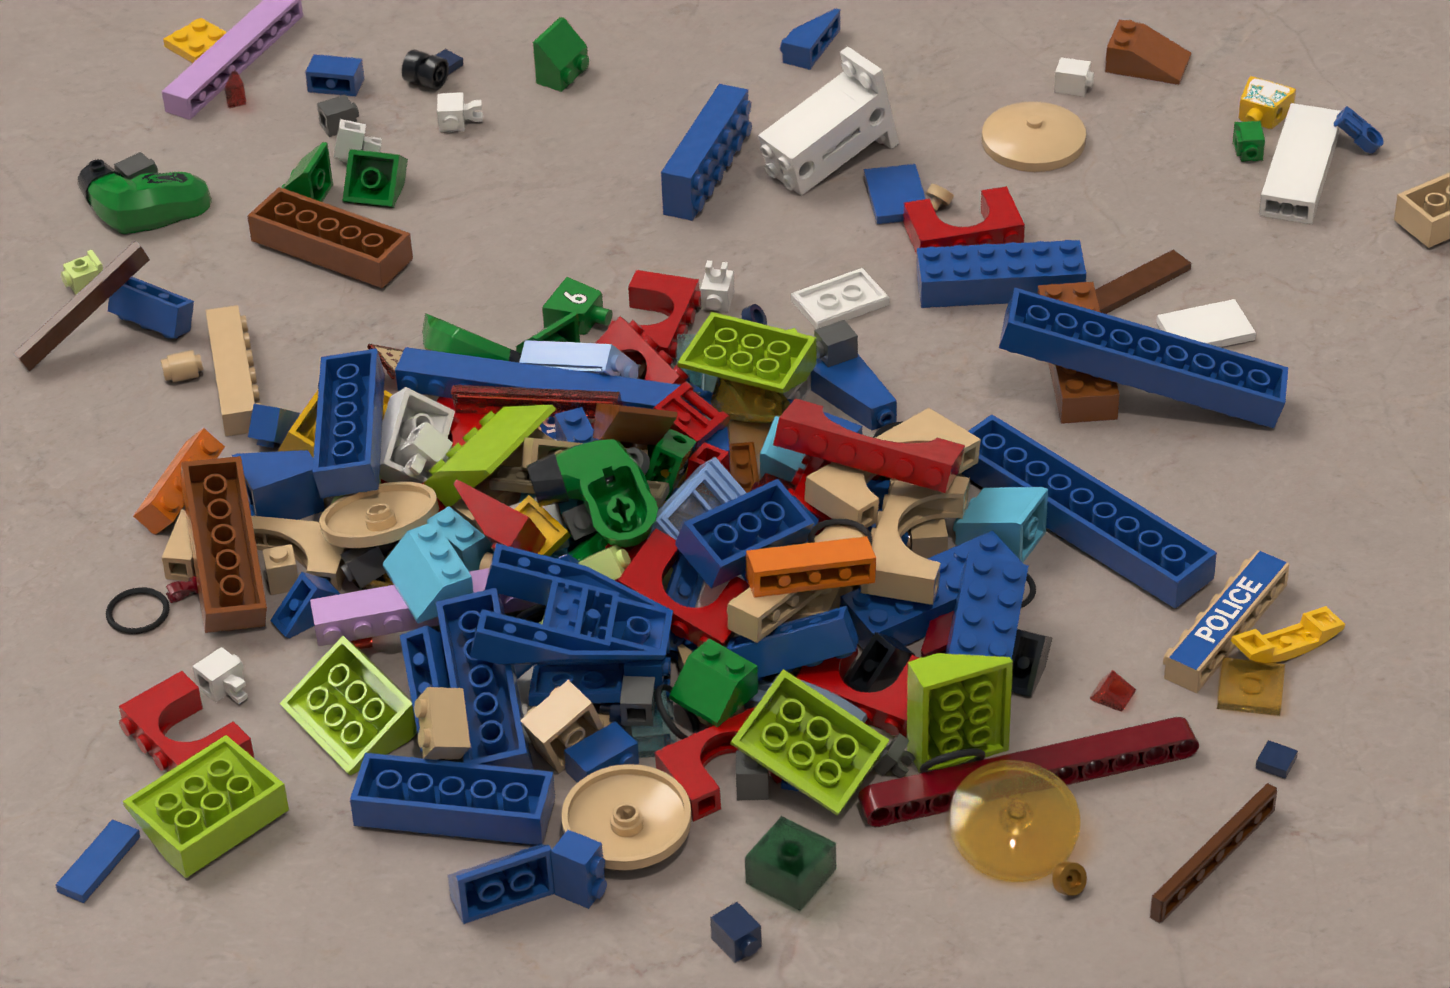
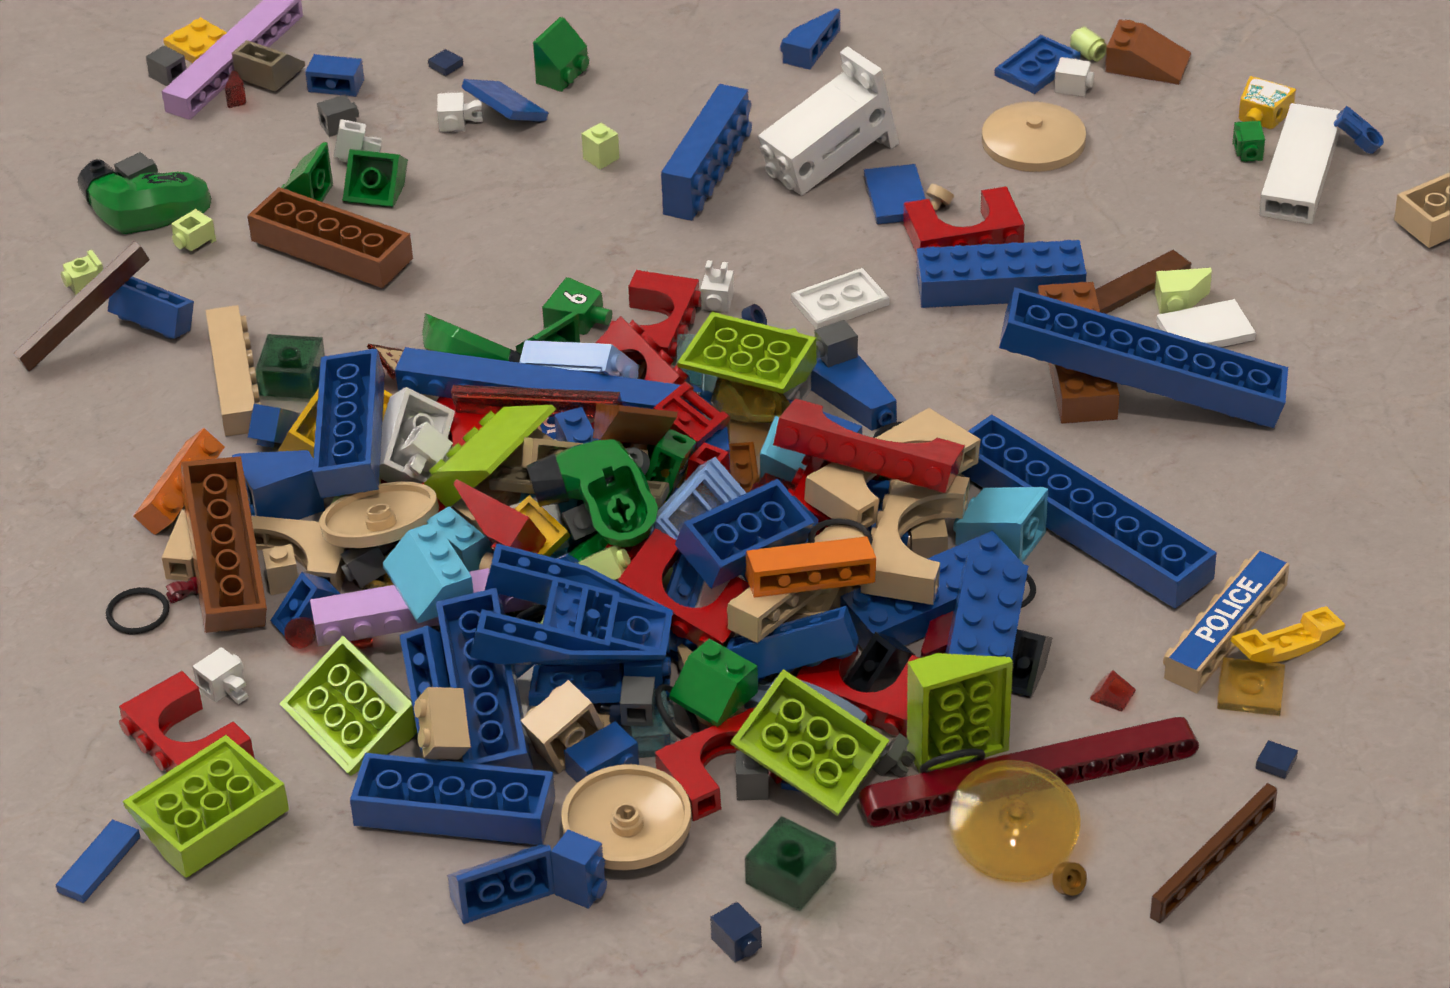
tan brick [161,350,203,382] -> none
black wheel [401,49,449,90] -> none
none -> dark grey brick [146,45,187,86]
none -> yellowish green brick [171,209,216,251]
none -> dark tan slope [232,40,305,92]
none -> clear green brick [255,334,325,399]
none -> clear red tile [284,617,317,649]
none -> blue tile [461,79,549,121]
none -> yellowish green brick [581,123,620,169]
none -> blue tile [994,34,1081,94]
none -> yellowish green brick [1070,27,1107,62]
none -> yellowish green slope [1155,268,1212,313]

